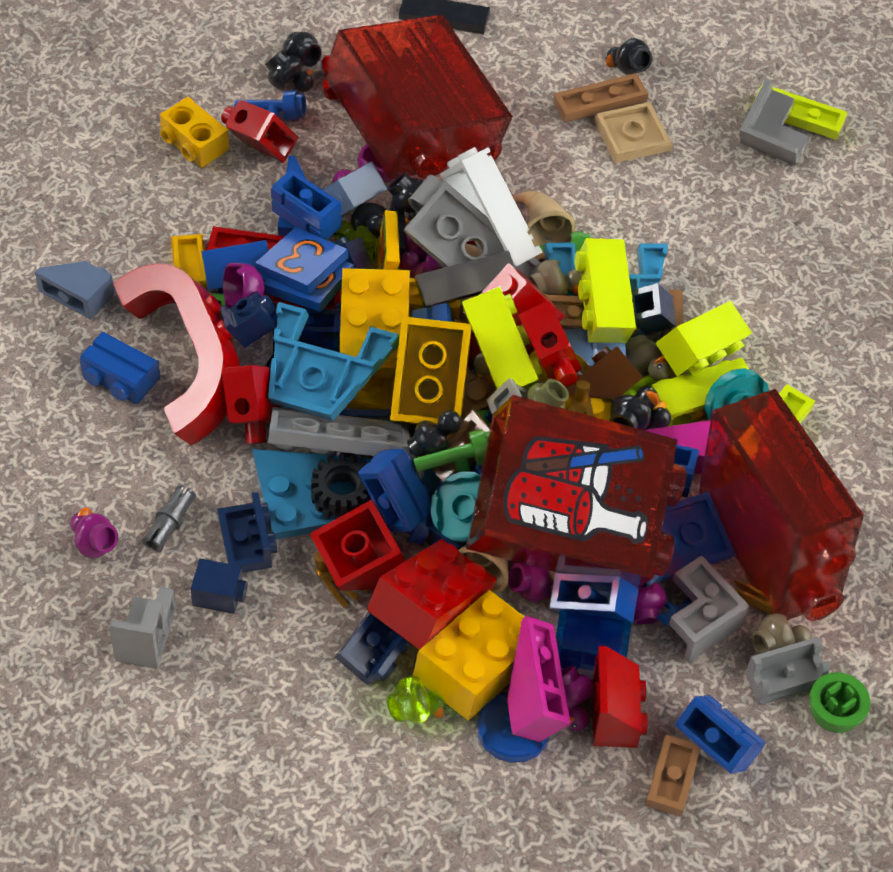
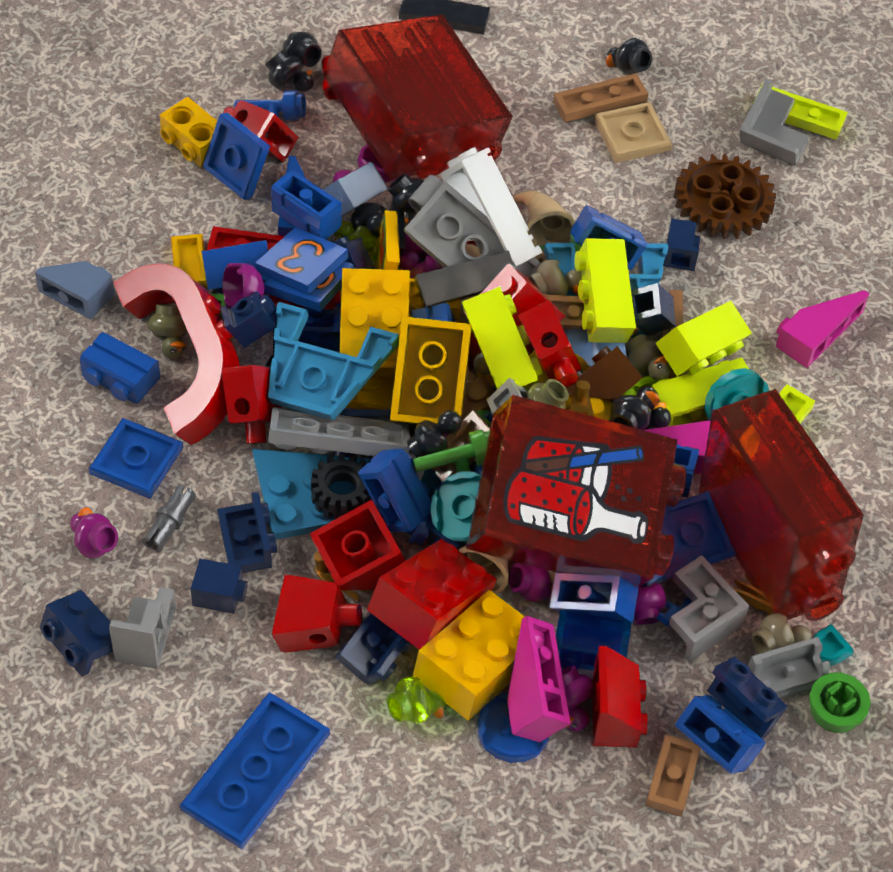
none -> dark blue bracket [40,590,113,676]
none -> blue tile [89,418,184,499]
none -> olive animal [147,304,187,359]
none -> blue tile [179,692,330,849]
none -> blue tile [202,113,270,200]
none -> red torso [272,575,362,652]
none -> blue brick [570,204,647,271]
none -> dark blue brick [663,218,700,271]
none -> reddish brown gear [674,154,776,239]
none -> dark blue bracket [707,656,788,739]
none -> dark pink slope [776,290,870,368]
none -> teal tile [812,624,854,666]

